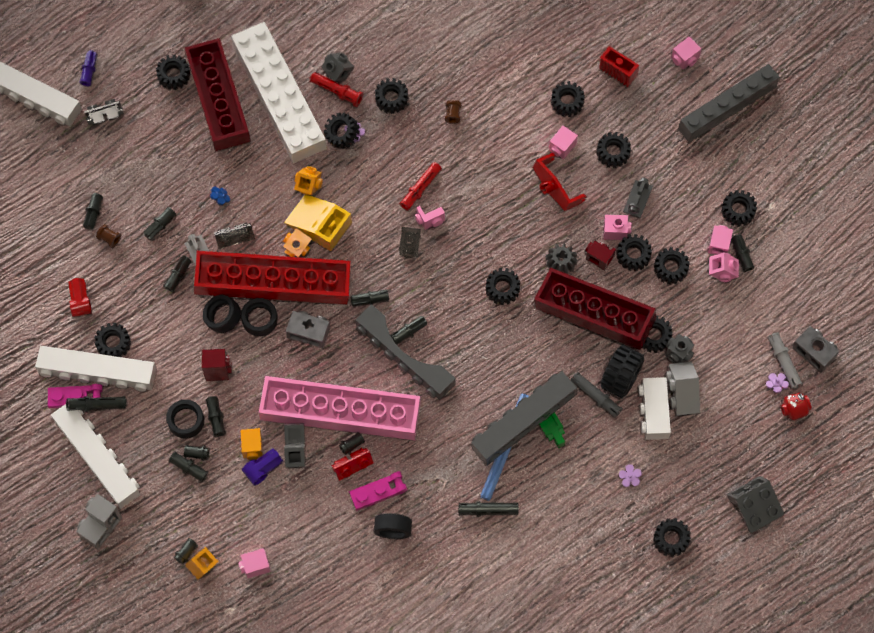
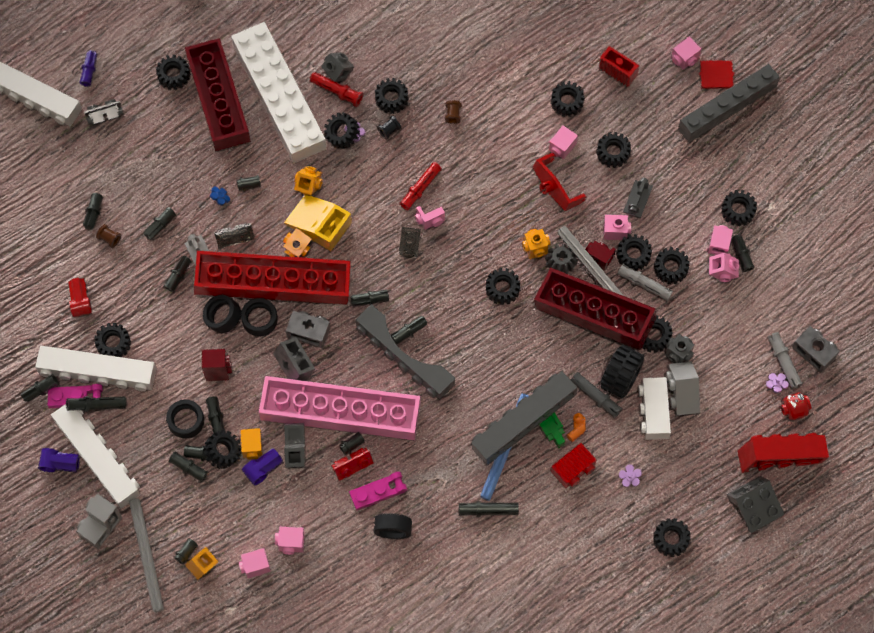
none -> pearl dark grey axle [21,374,59,402]
none -> dark purple piece [38,448,80,472]
none -> light grey axle [129,498,164,613]
none -> black tyre [203,430,241,469]
none -> pearl dark grey pin [237,175,261,192]
none -> flat silver brick [273,337,315,381]
none -> bright pink brick [275,527,305,555]
none -> black bush [377,116,402,140]
none -> light orange brick [522,229,551,259]
none -> red brick [551,443,597,488]
none -> light grey axle [557,226,624,296]
none -> orange arm [566,413,586,442]
none -> light grey pin [617,264,673,302]
none -> red piece [699,60,735,89]
none -> red wedge [738,433,829,473]

